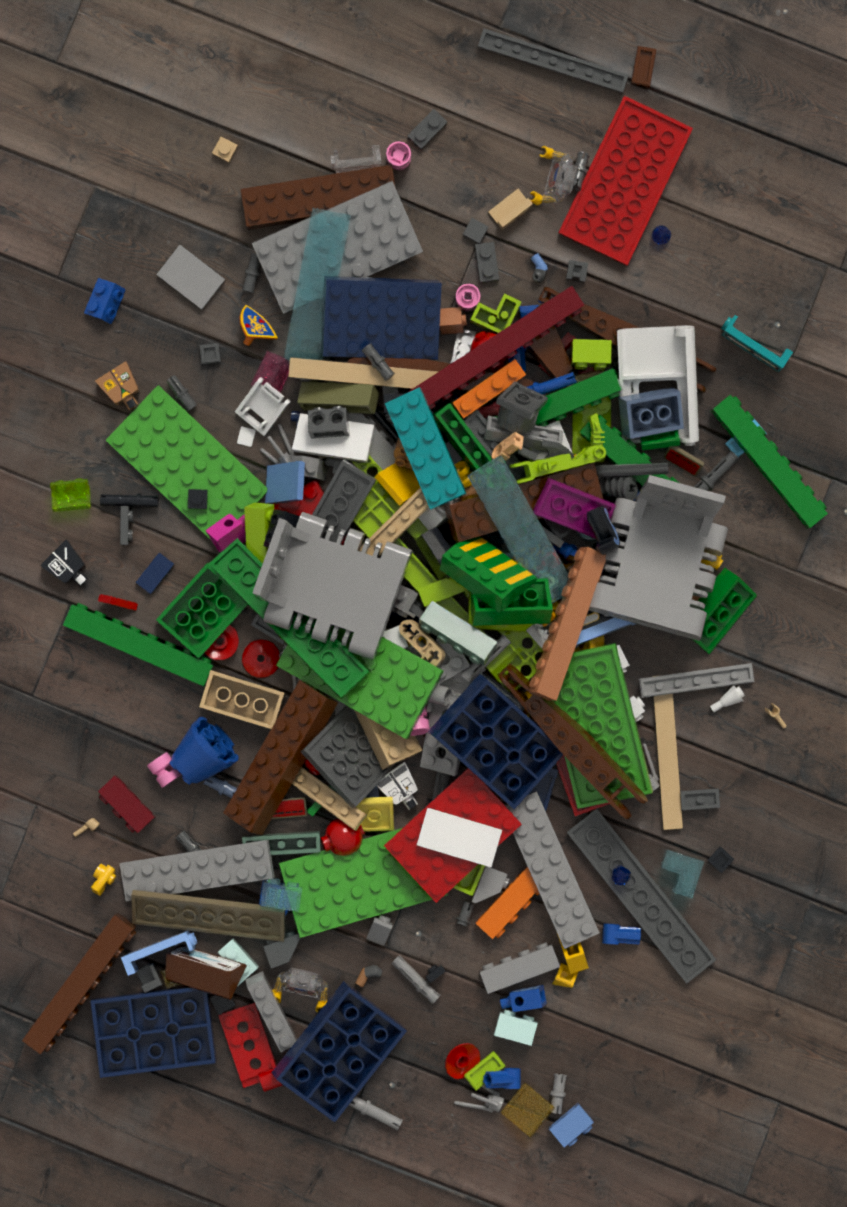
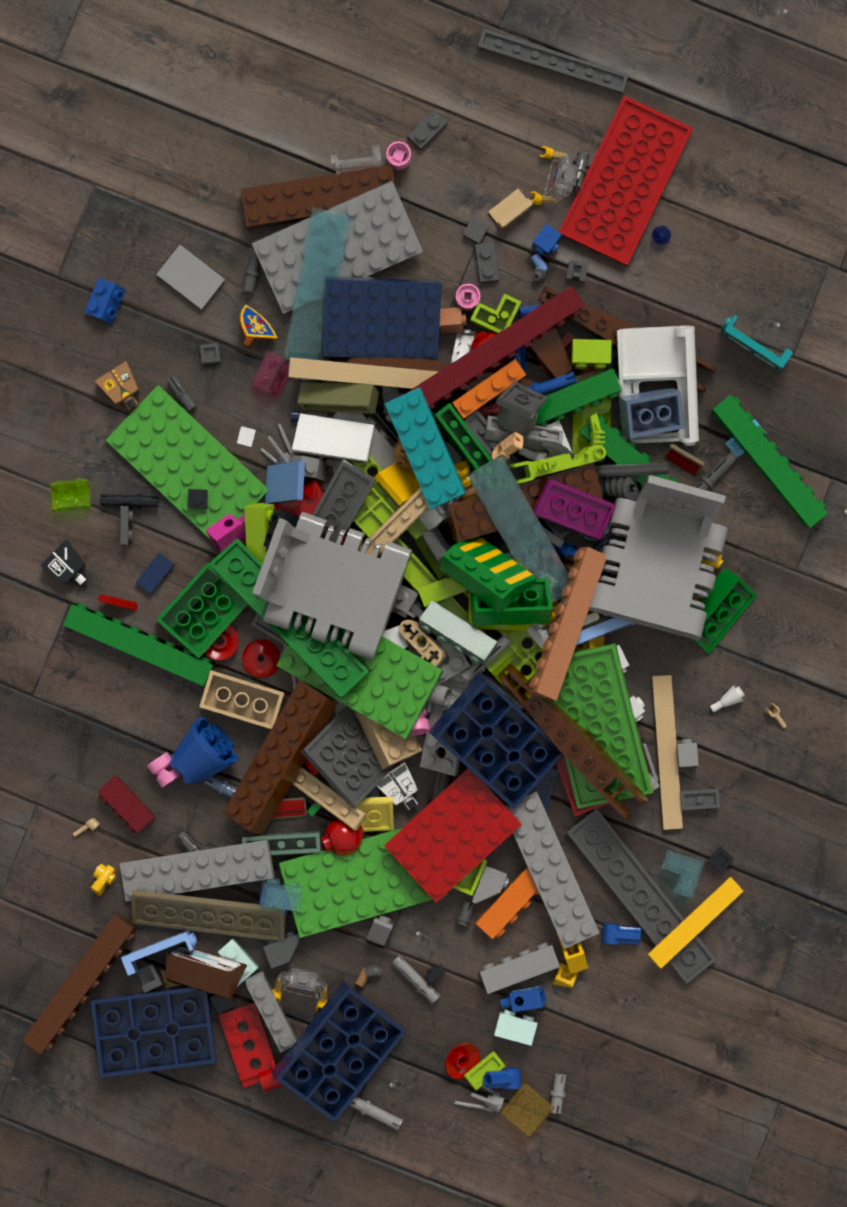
tan plate [212,137,238,163] -> none
white container [235,377,291,436] -> none
dark grey brick [308,406,350,439] -> none
dark grey pin [362,343,395,381] -> none
white tile [417,808,502,867] -> none
medium blue brick [549,1103,594,1147] -> none
black animal [586,506,620,555] -> none
clear blue plate [612,865,631,885] -> none
reddish brown tile [631,46,657,88] -> none
light grey tile [638,663,754,698] -> none
green tile [639,430,680,450] -> none
none -> blue brick [532,223,562,256]
none -> yellow tile [647,877,743,969]
none -> light grey brick [677,739,699,767]

